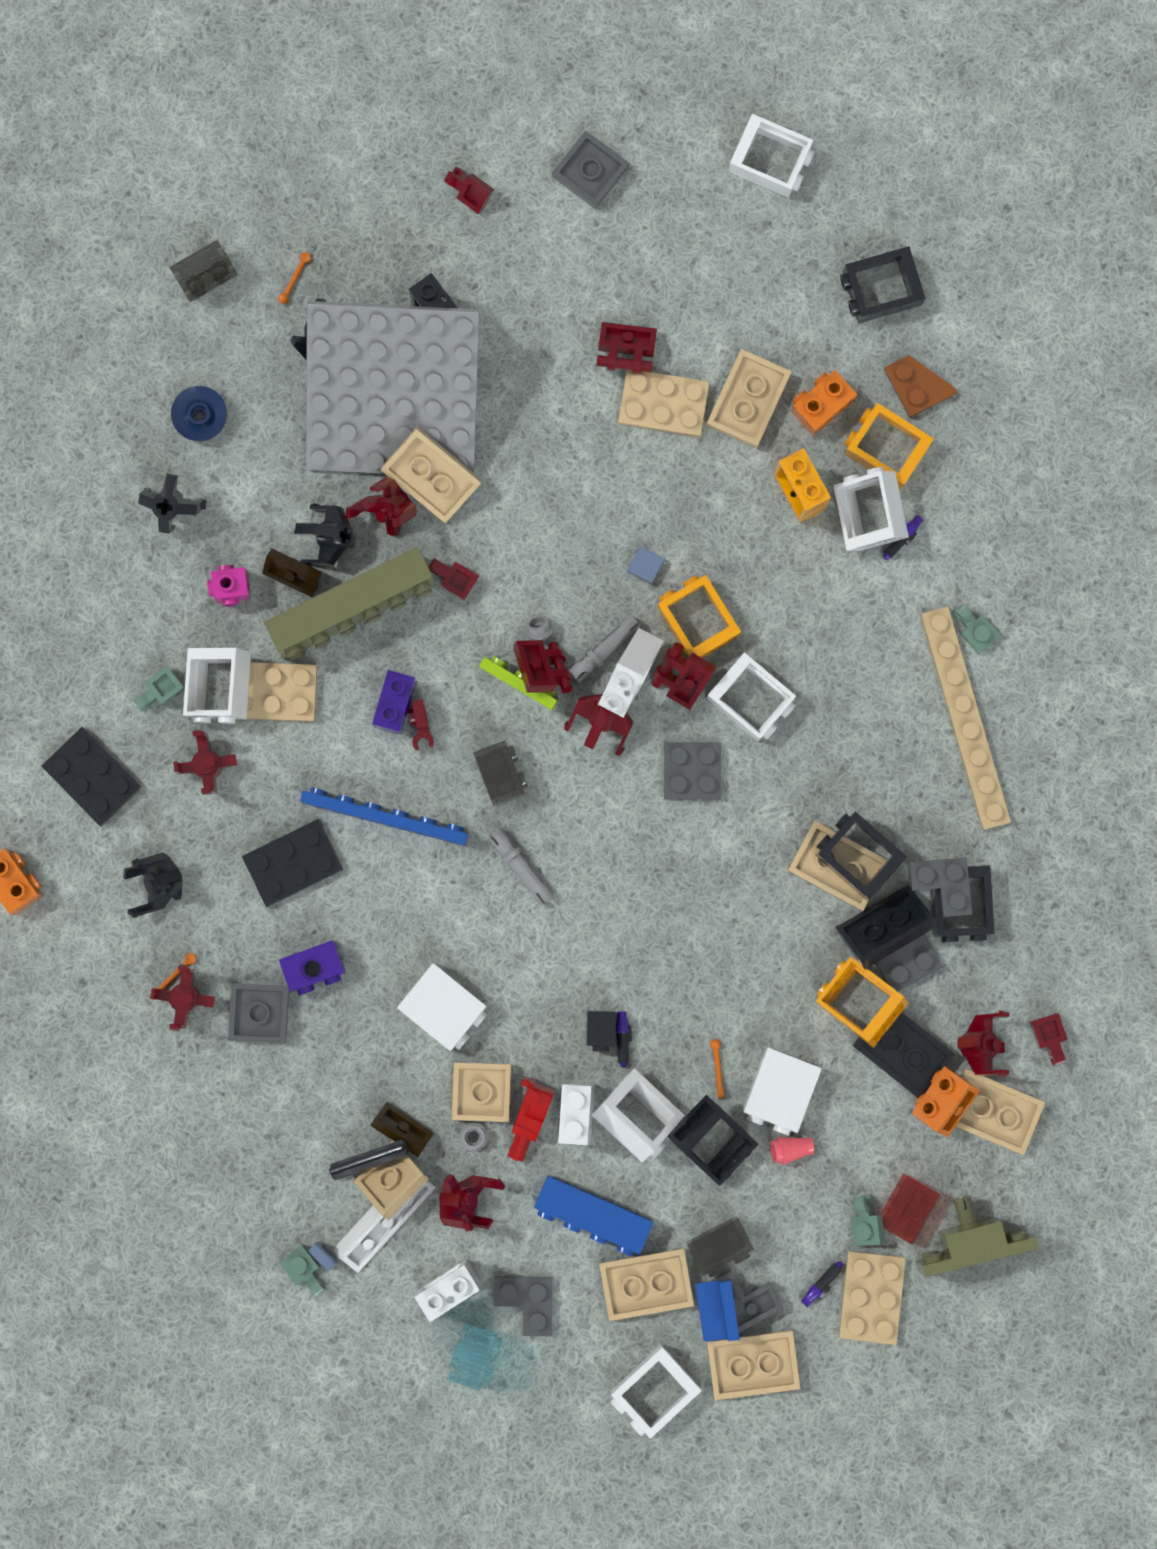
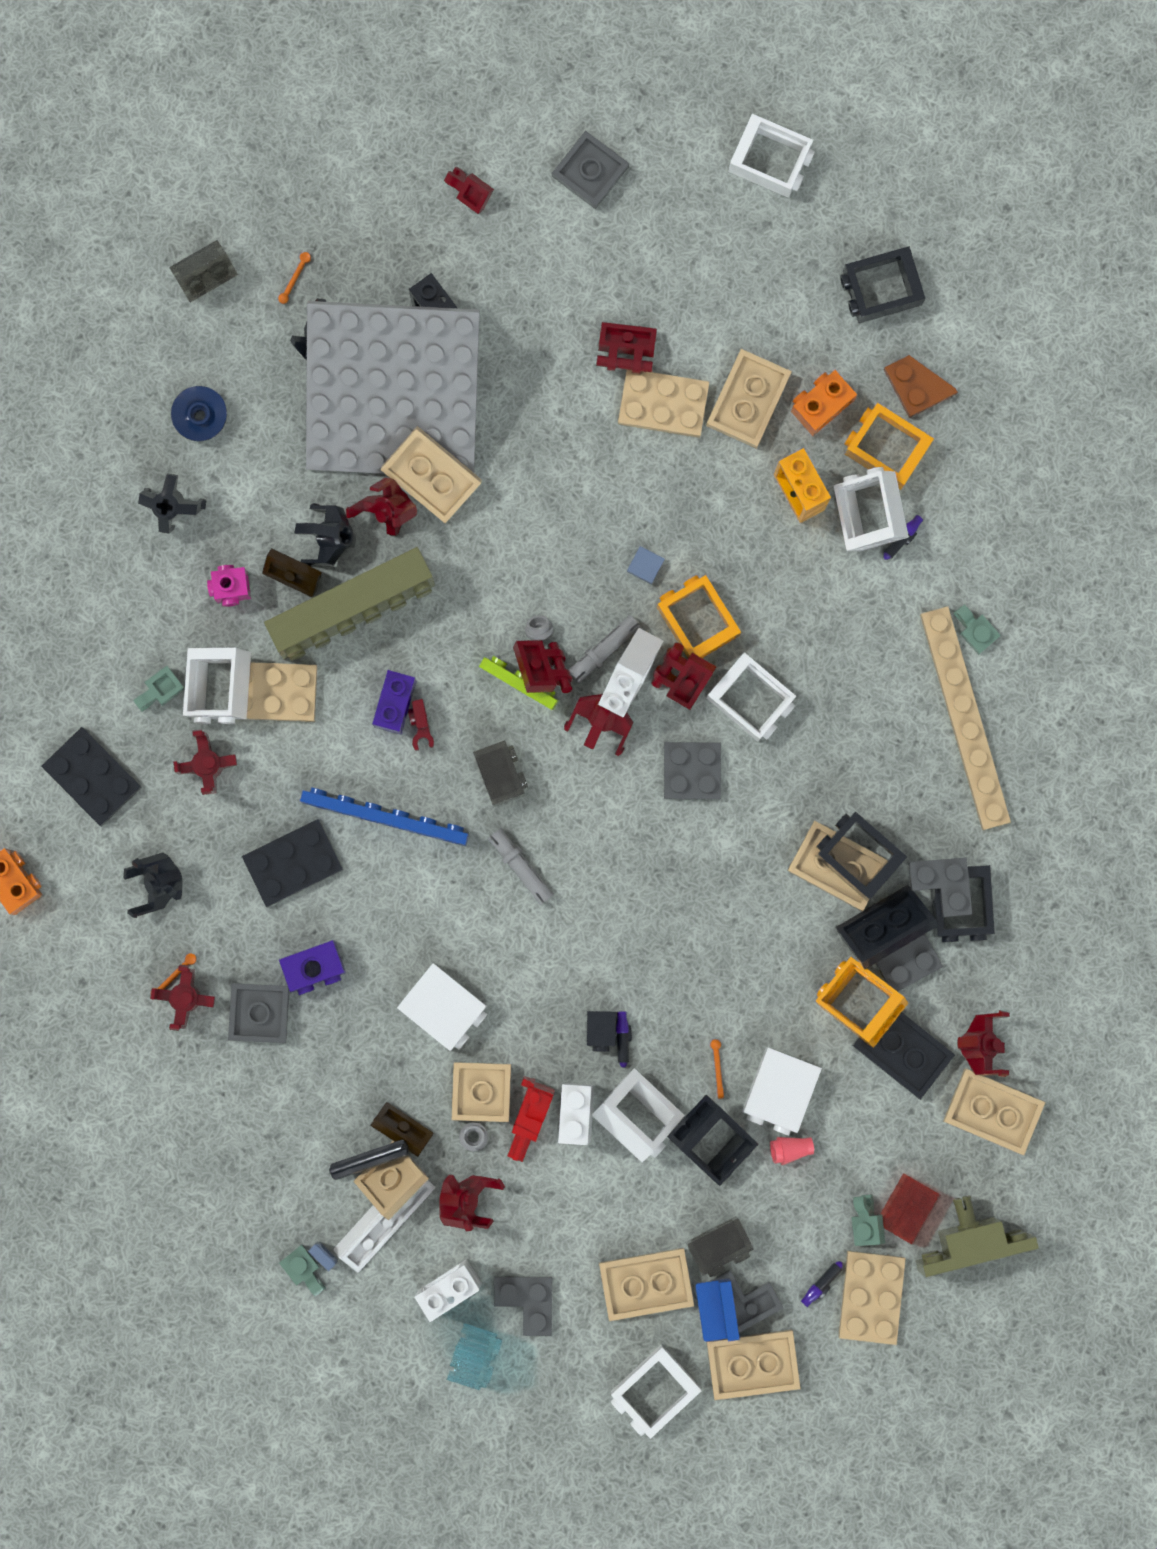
dark red plate [428,558,479,601] -> none
blue brick [534,1175,654,1256] -> none
orange brick [912,1066,981,1137] -> none
dark red plate [1030,1013,1068,1066] -> none

